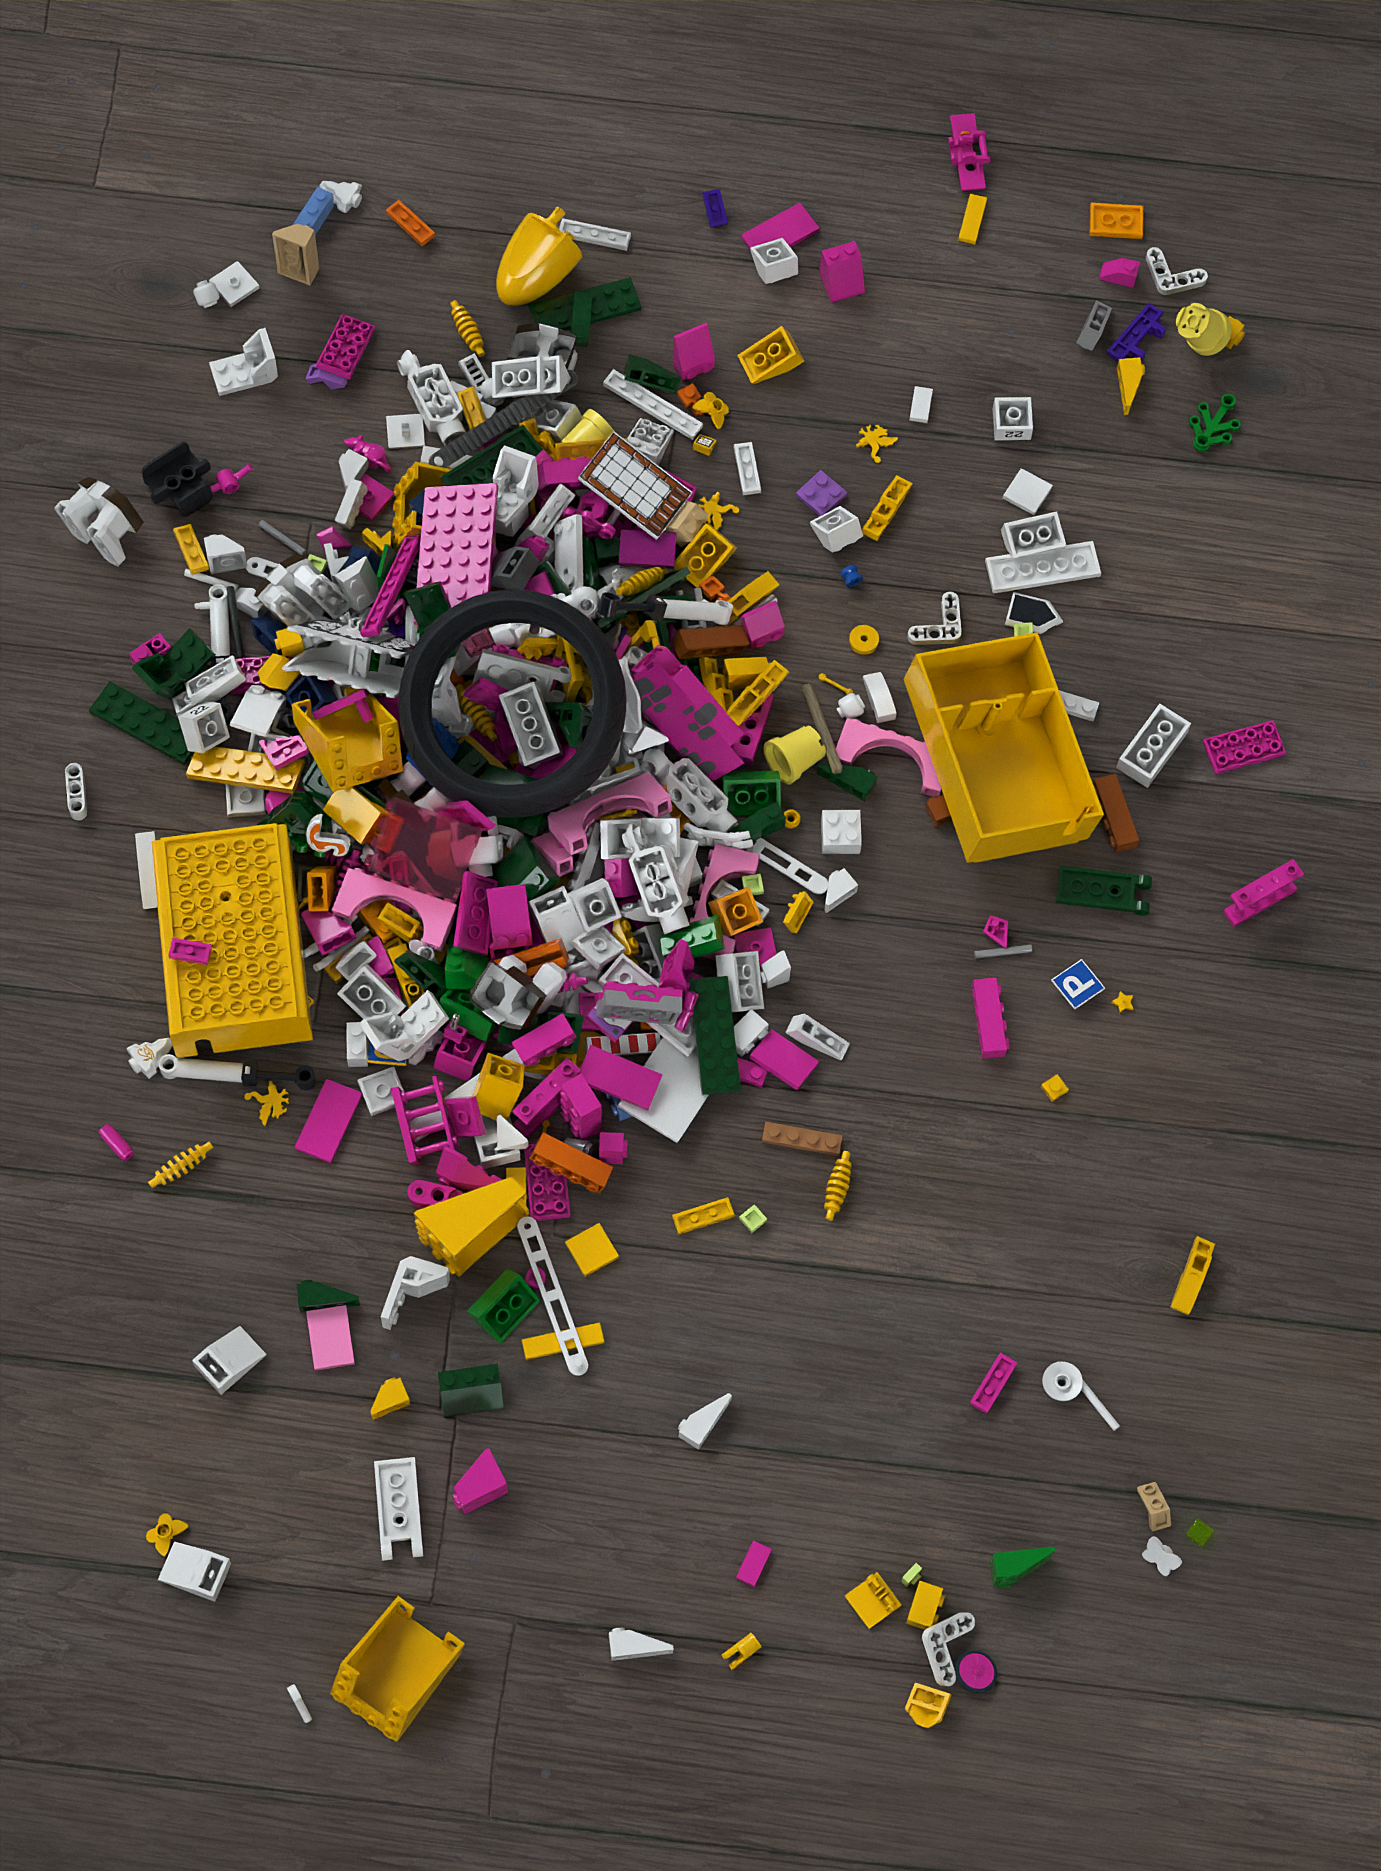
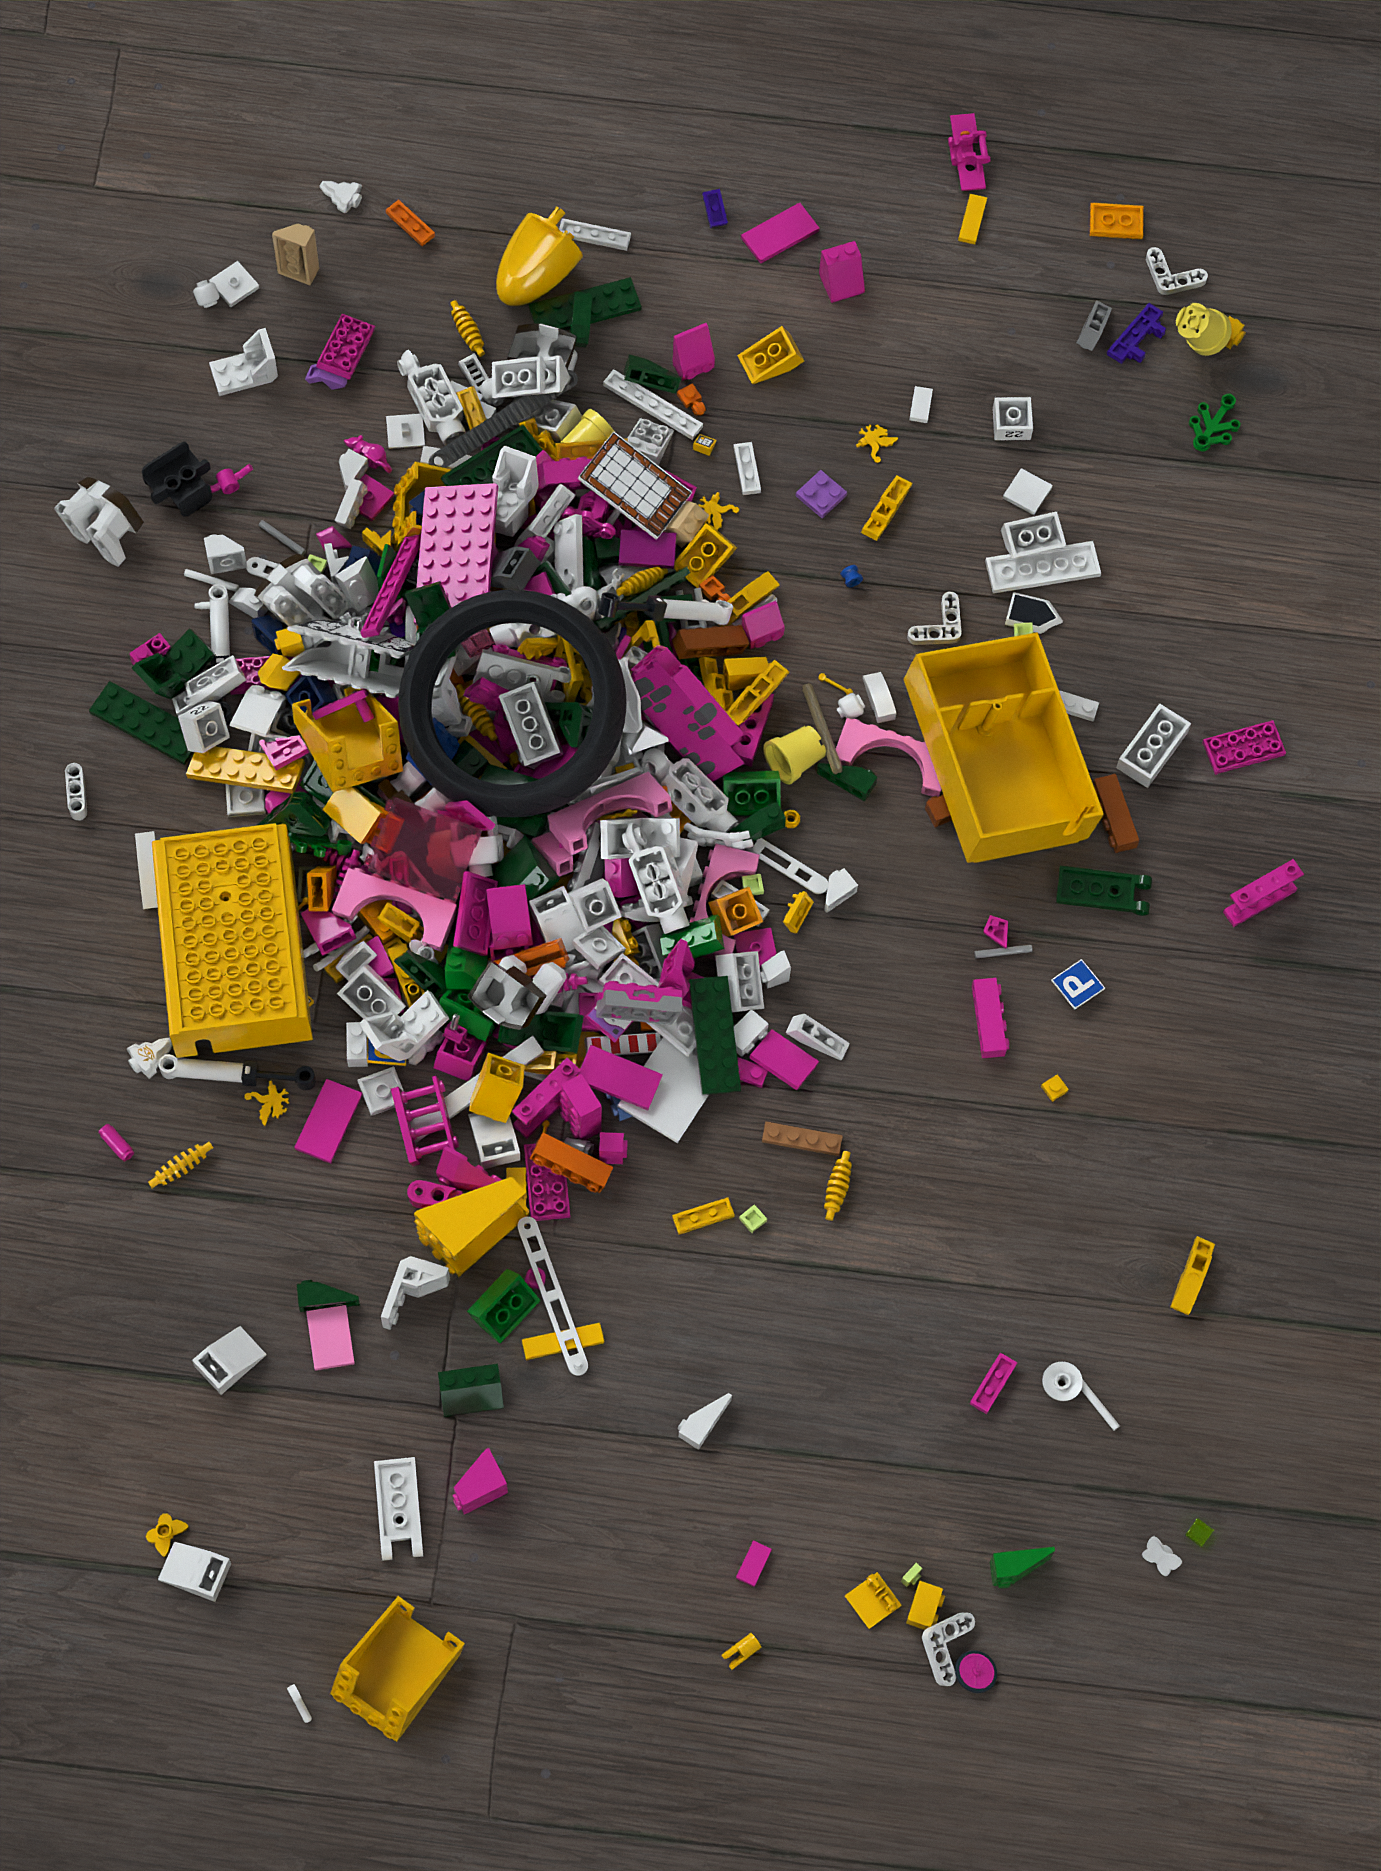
dark pink plate [168,938,212,965] -> none
yellow tile [173,524,209,575] -> none
pearl dark grey bar [227,586,244,659] -> none
medium blue brick [293,187,334,235] -> none
white animal [306,814,351,856] -> none
yellow slope [370,1378,410,1420] -> none
dark pink tile [445,1096,486,1138] -> none
white slope [497,1114,528,1150] -> none
dark pink brick [512,1013,577,1066] -> none
yellow tile [565,1223,619,1277] -> none
white slope [609,1628,673,1661] -> none
dark pink pin [674,991,699,1031] -> none
yellow animal [693,392,729,429] -> none
white slope [750,238,798,284] -> none
white slope [810,506,863,553] -> none
white brick [821,810,861,854] -> none
yellow piece [849,625,879,655] -> none
yellow slope [905,1683,952,1728] -> none
dark pink slope [1099,258,1140,288] -> none
yellow piece [1112,991,1133,1013] -> none
yellow slope [1117,358,1145,415] -> none
tan bracket [1137,1482,1171,1532] -> none

